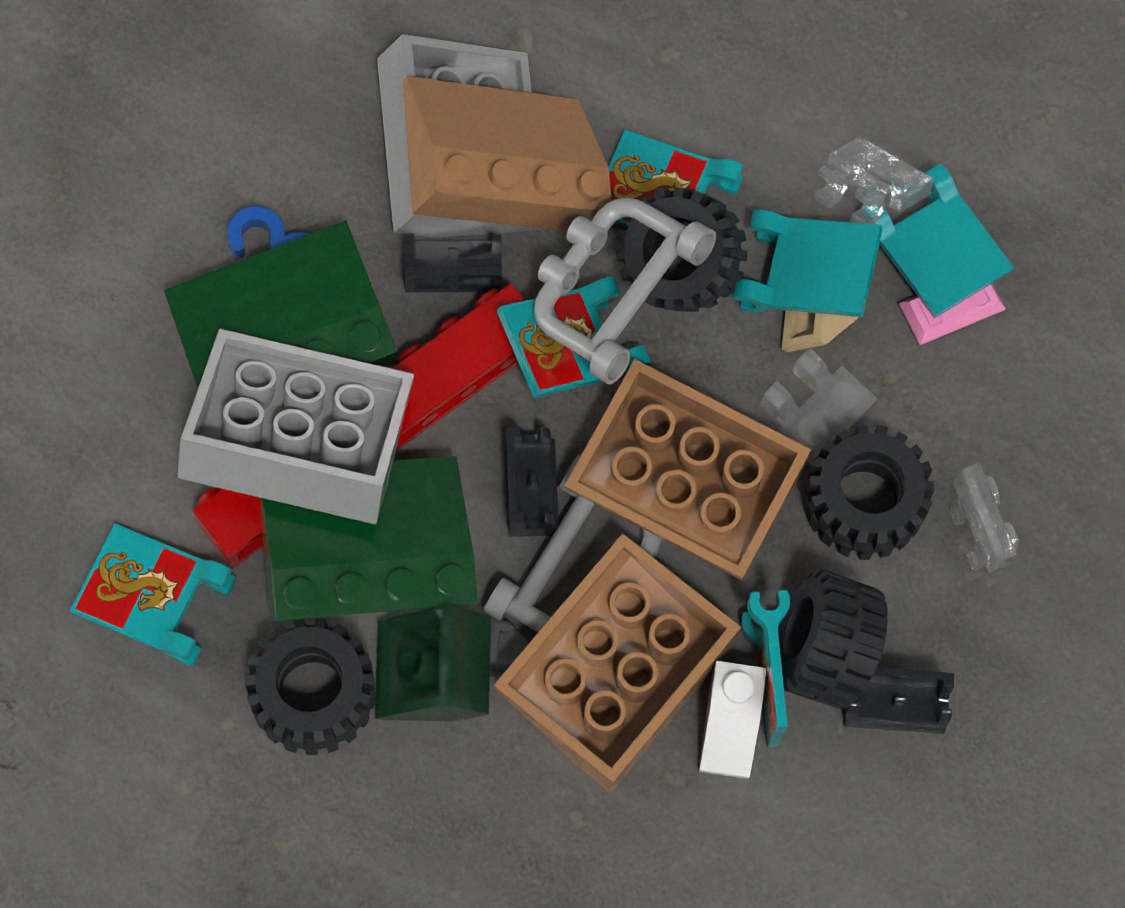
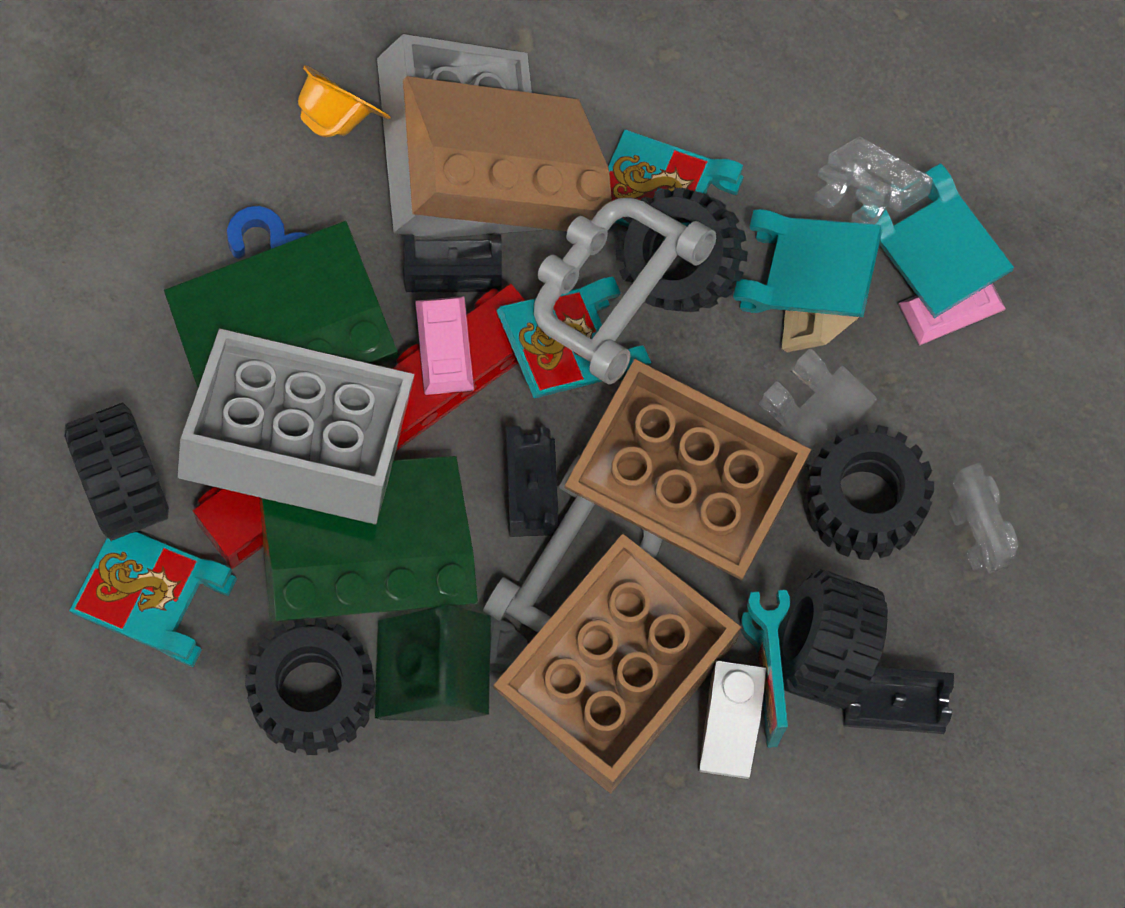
none -> black tyre [64,402,169,541]
none -> light orange piece [298,65,391,137]
none -> bright pink tile [415,296,474,395]

